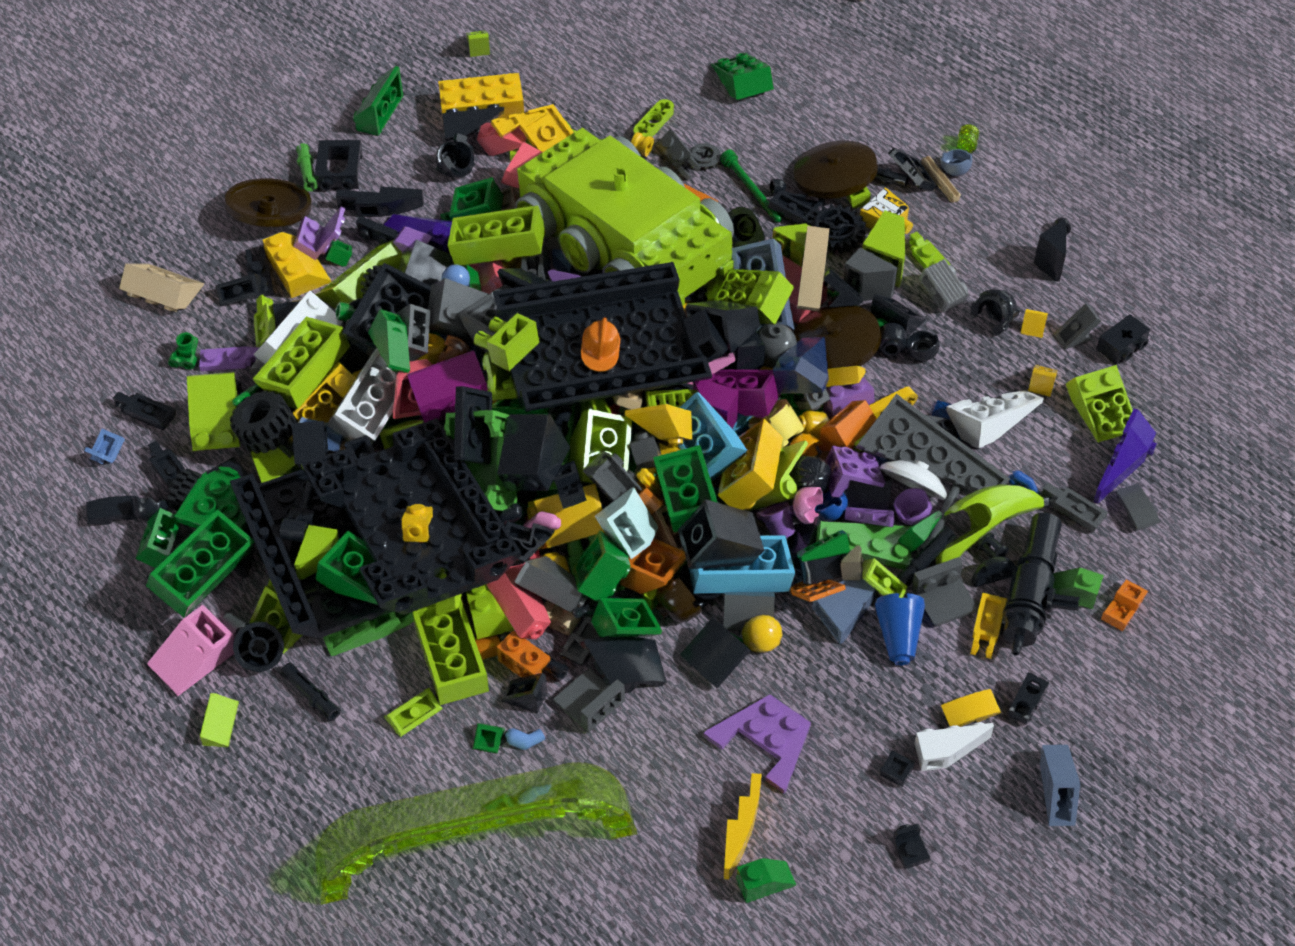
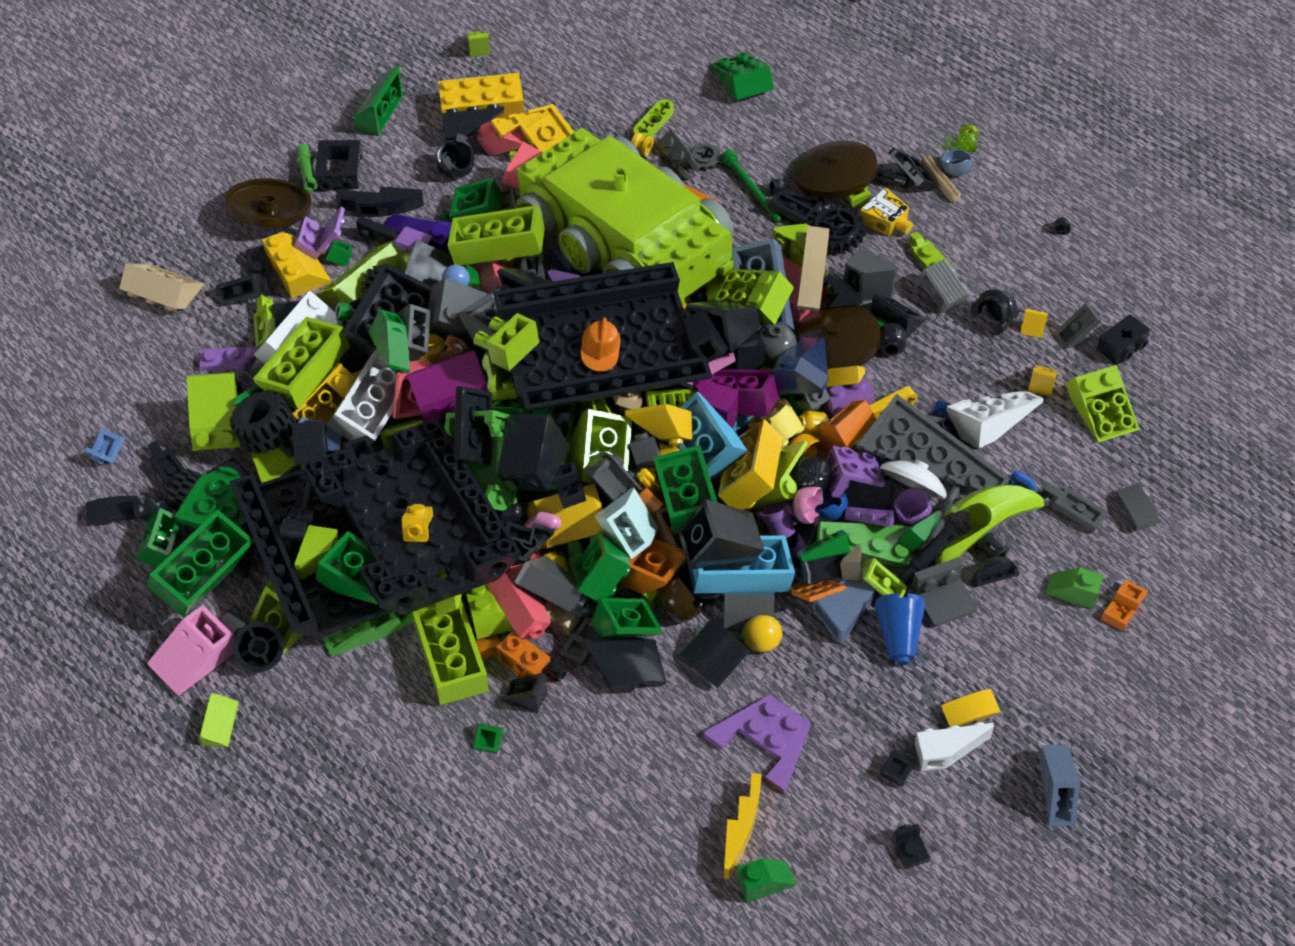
black hinge [113,392,176,431] -> none
green plate [168,332,198,369] -> none
black pin [280,662,341,721] -> none
clear neon green windscreen [315,762,637,905] -> none
lime slope [384,688,442,737] -> none
medium blue arm [505,728,545,750] -> none
dark grey bracket [554,669,625,733] -> none
black piece [728,207,765,247] -> none
lime slope [862,210,905,287] -> none
black hair [906,331,940,362] -> none
yellow hinge [970,593,1007,659] -> none
piece [1002,513,1080,656] -> none
black leg [1008,672,1049,725] -> none
black slope [1034,221,1066,282] -> none
dark purple wedge [1093,408,1157,504] -> none

